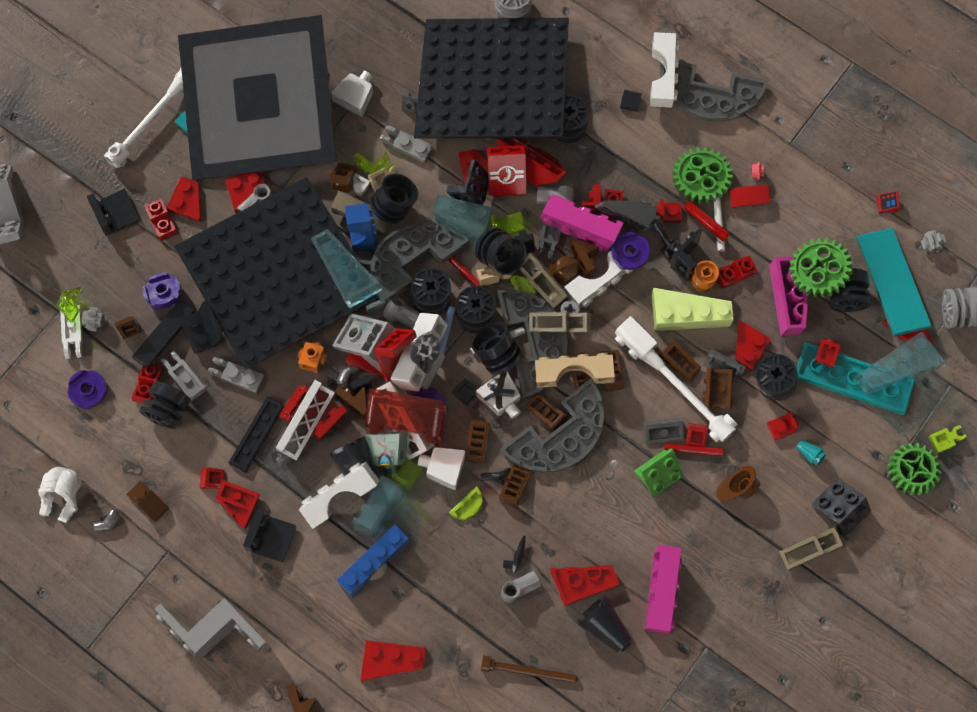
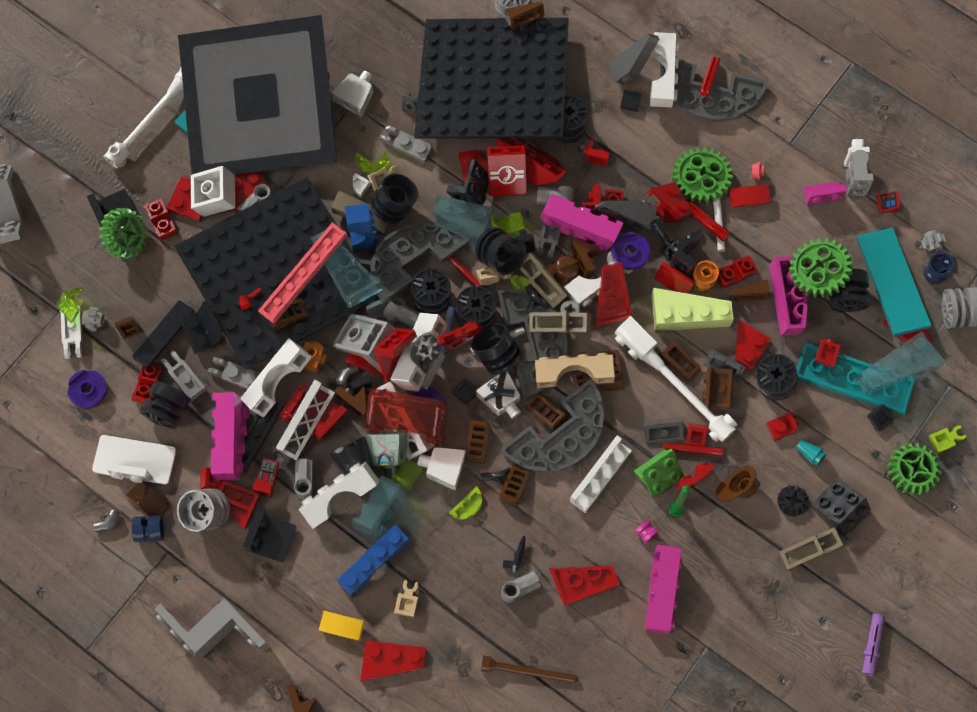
white hair [38,467,82,523] -> none
dark purple plate [143,273,182,310] -> none
reddish brown slope [329,163,357,193] -> none
black cone [576,595,631,652] -> none
none -> white bracket [92,435,176,485]
none -> bright green gear [99,208,148,259]
none -> dark blue wheel [131,515,164,543]
none -> light grey wheel [177,488,230,532]
none -> white brick [191,166,235,217]
none -> dark pink wedge [211,392,249,481]
none -> red hand [239,288,262,310]
none -> white arch [240,338,312,418]
none -> red leg [252,458,280,498]
none -> coral tile [258,222,348,324]
none -> reddish brown slope [269,299,309,331]
none -> light grey piece [294,459,313,500]
none -> yellow slope [319,611,365,641]
none -> tan plate [394,580,418,618]
none -> red wing [436,321,484,350]
none -> reddish brown slope [505,1,544,30]
none -> black bar [525,284,549,309]
none -> white fence [570,435,632,513]
none -> red bracket [583,139,610,167]
none -> red wing [595,262,633,327]
none -> dark grey slope [608,33,660,85]
none -> dark pink wheel [634,519,659,544]
none -> red wing [647,182,693,220]
none -> red slope [654,262,695,294]
none -> green piece [668,485,690,518]
none -> red slope [676,462,714,493]
none -> red axle [700,56,720,97]
none -> reddish brown slope [729,280,770,301]
none -> black gear [777,485,809,517]
none -> dark pink bracket [803,182,847,206]
none -> light grey hips [844,139,874,196]
none -> medium lavender pin [862,614,885,676]
none -> black tile [867,404,894,432]
none -> dark blue wheel [923,252,954,285]

